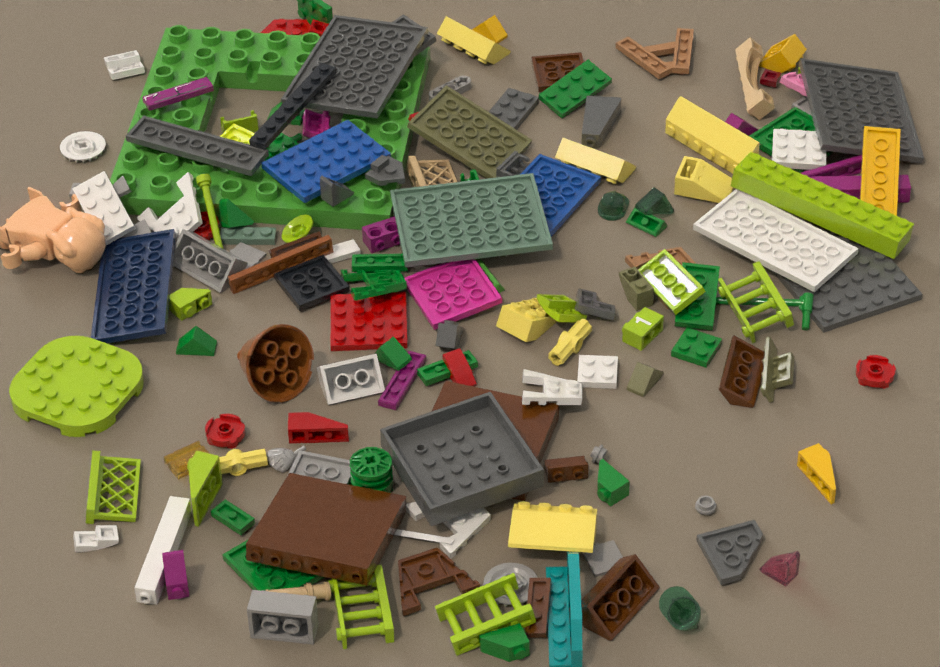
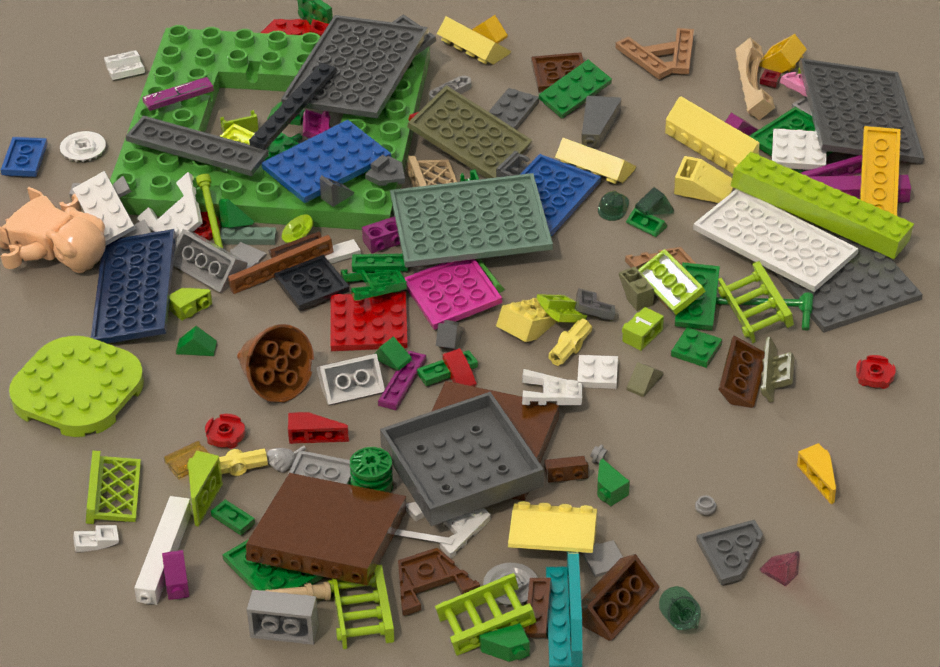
none -> blue plate [1,137,48,177]

